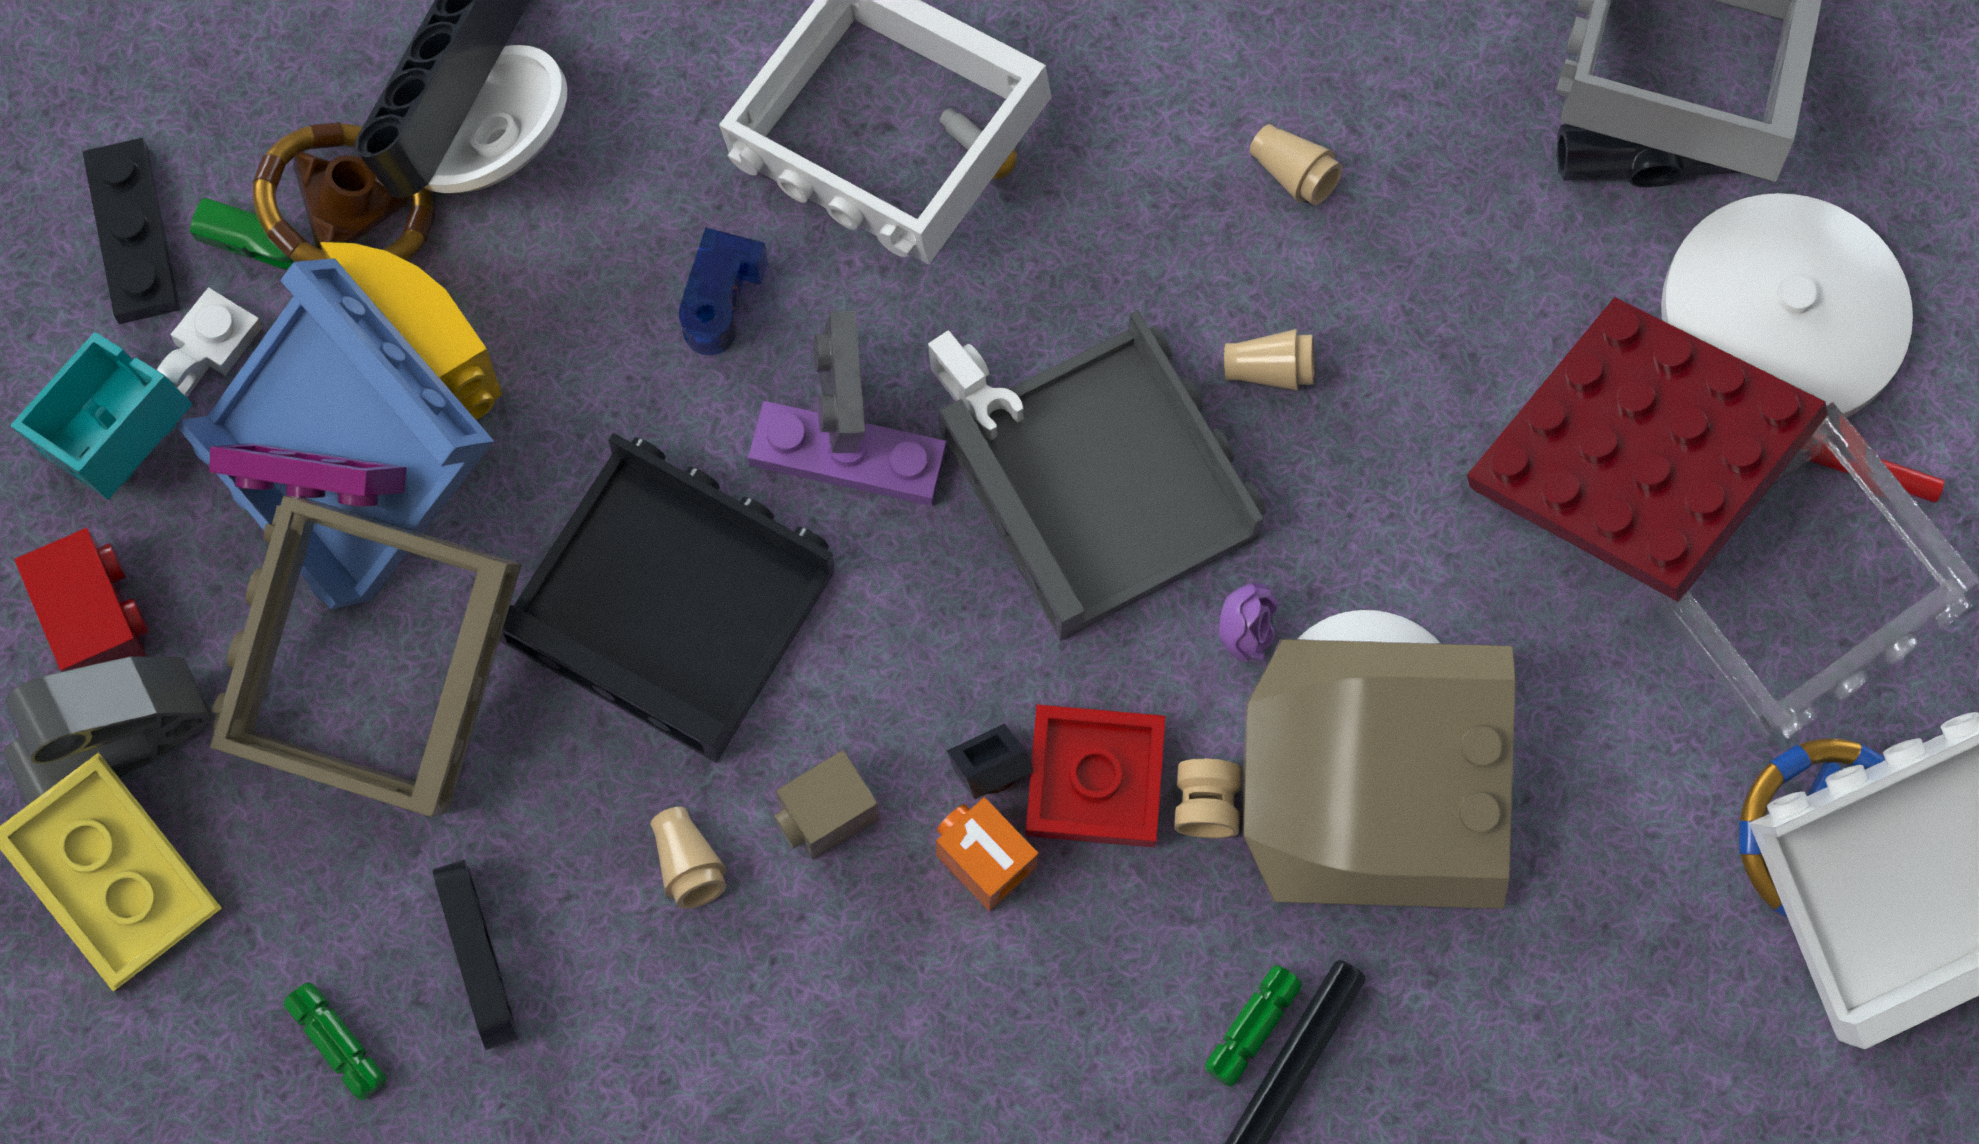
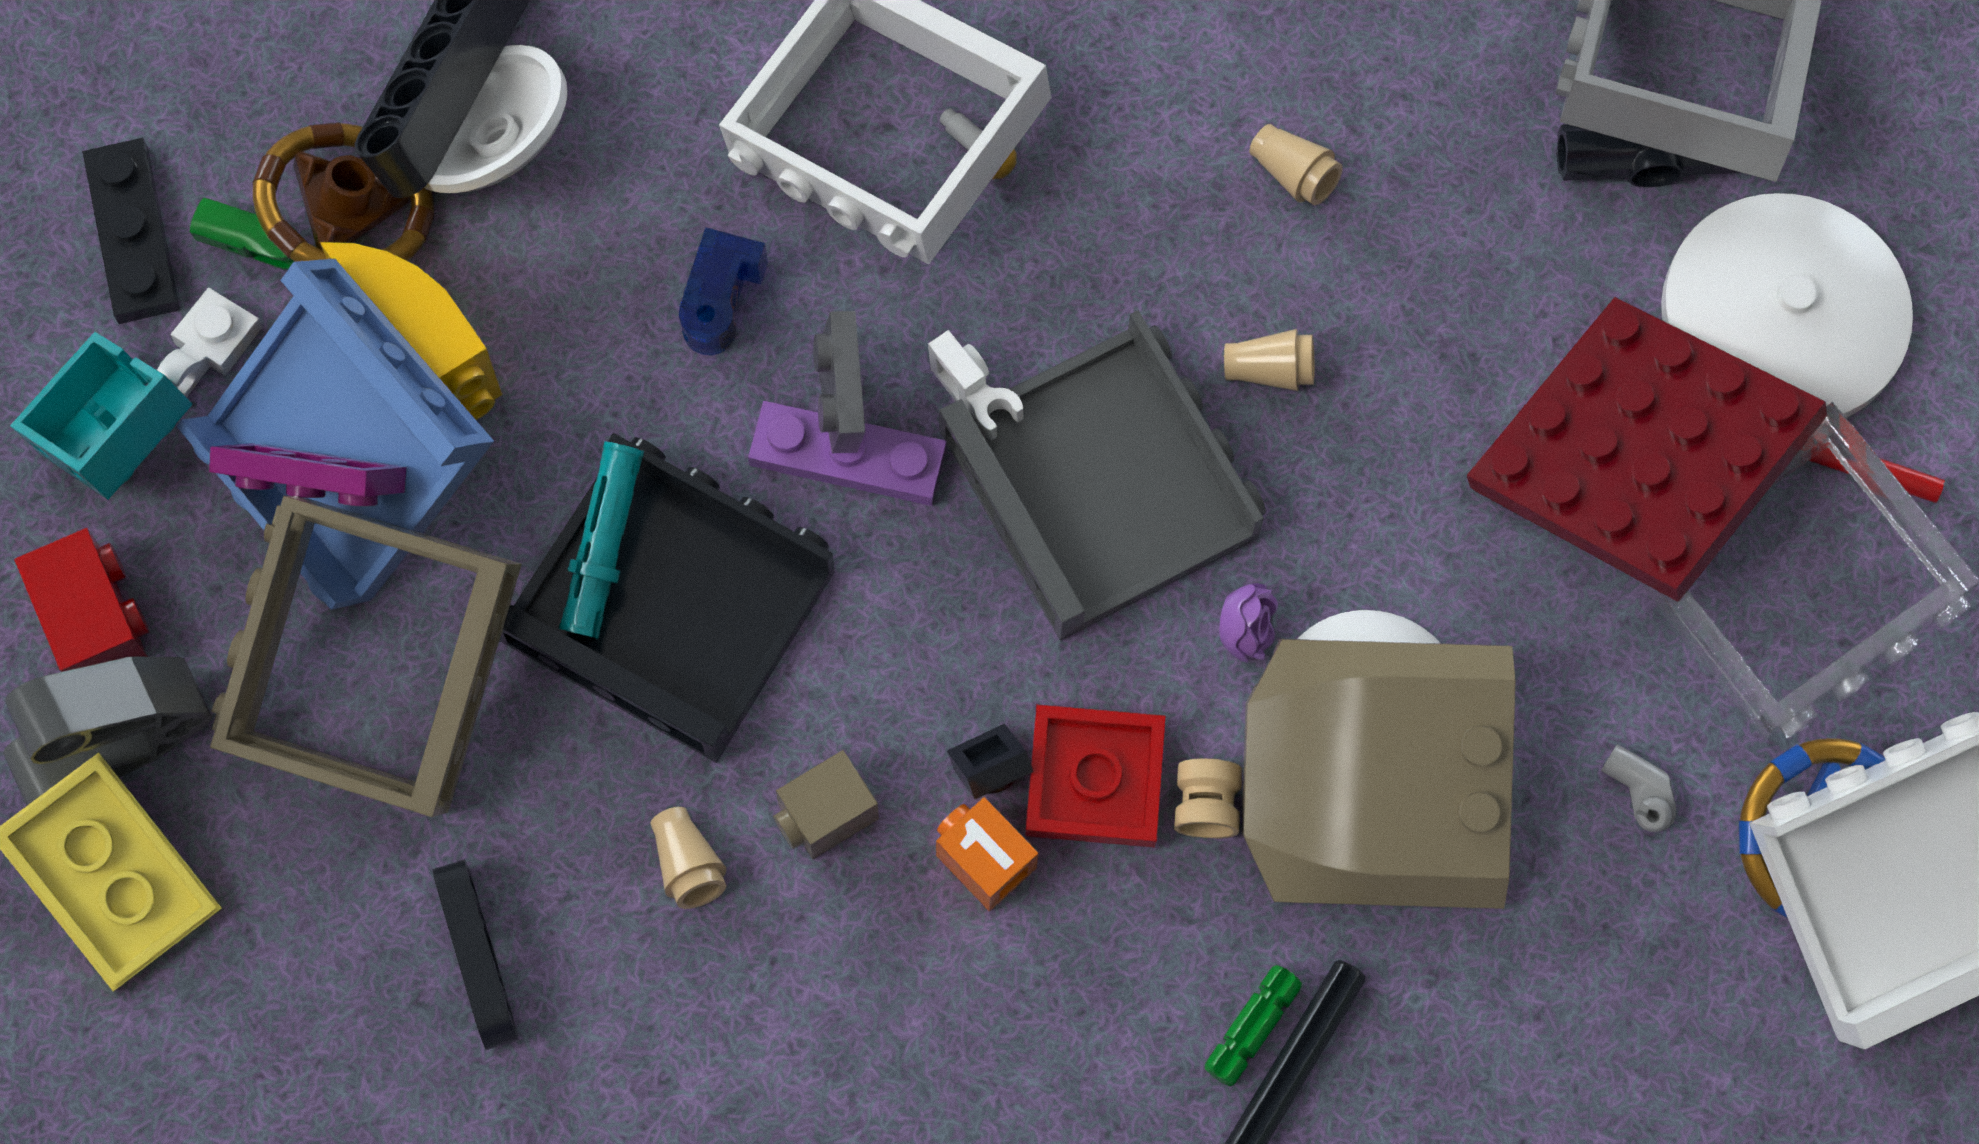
green axle [284,982,386,1101] -> none
none -> teal pin [558,441,645,638]
none -> light grey arm [1601,744,1676,832]

